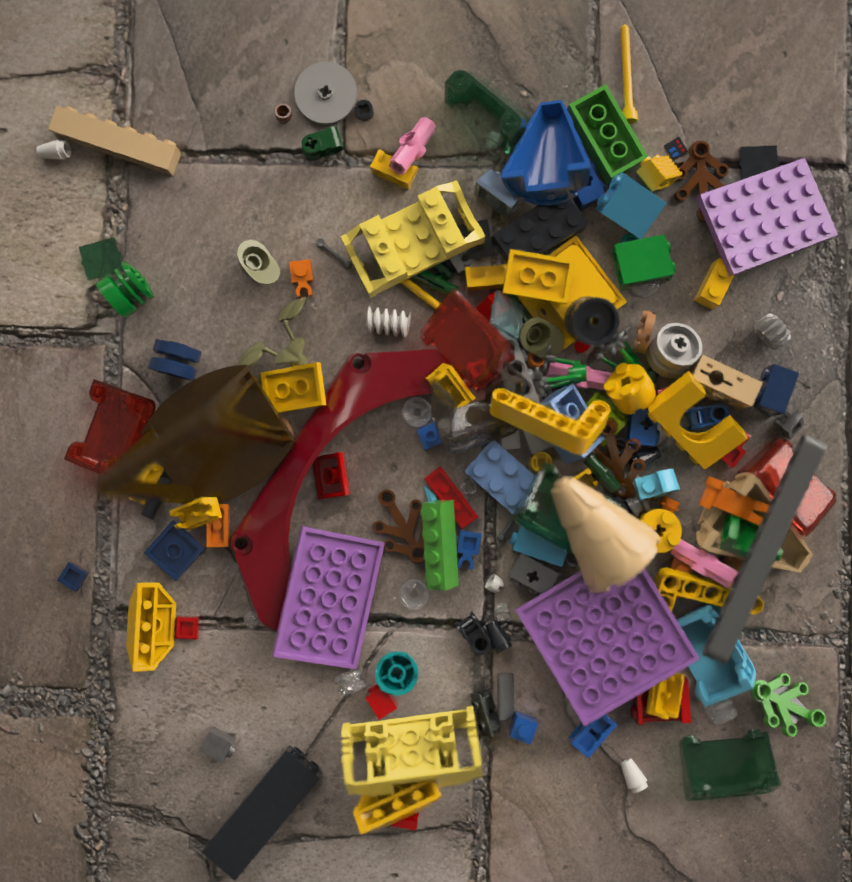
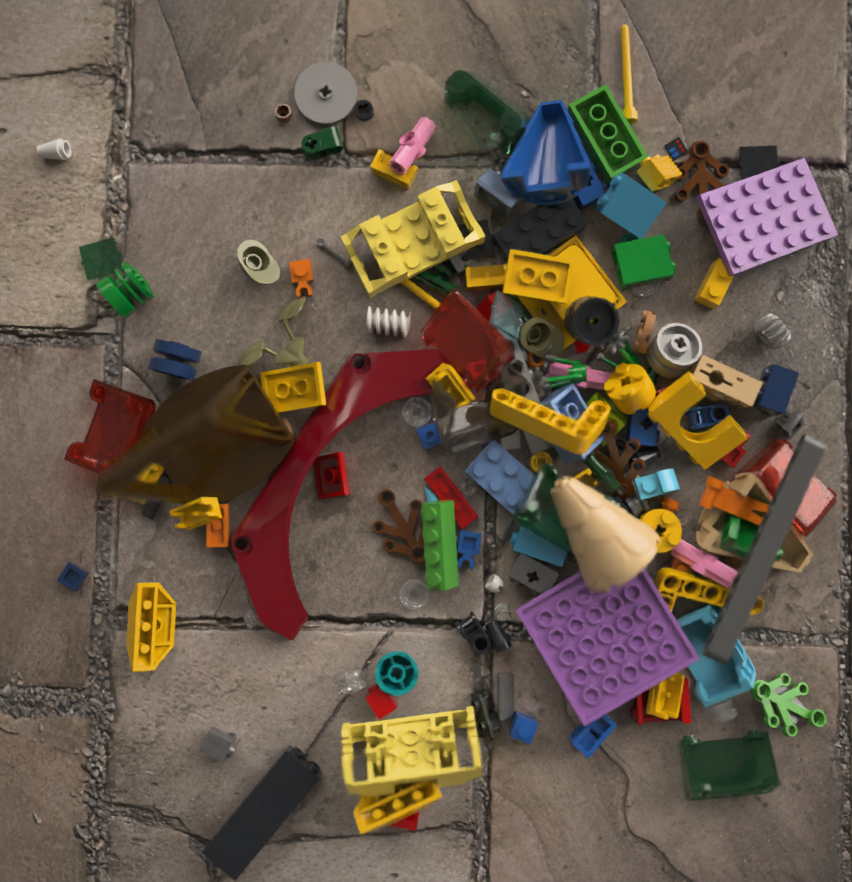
tan brick [48,106,181,176] -> none
dark blue plate [144,520,206,581] -> none
red tile [175,616,199,640] -> none
medium lavender plate [272,526,385,669] -> none
white cone [620,758,648,794] -> none

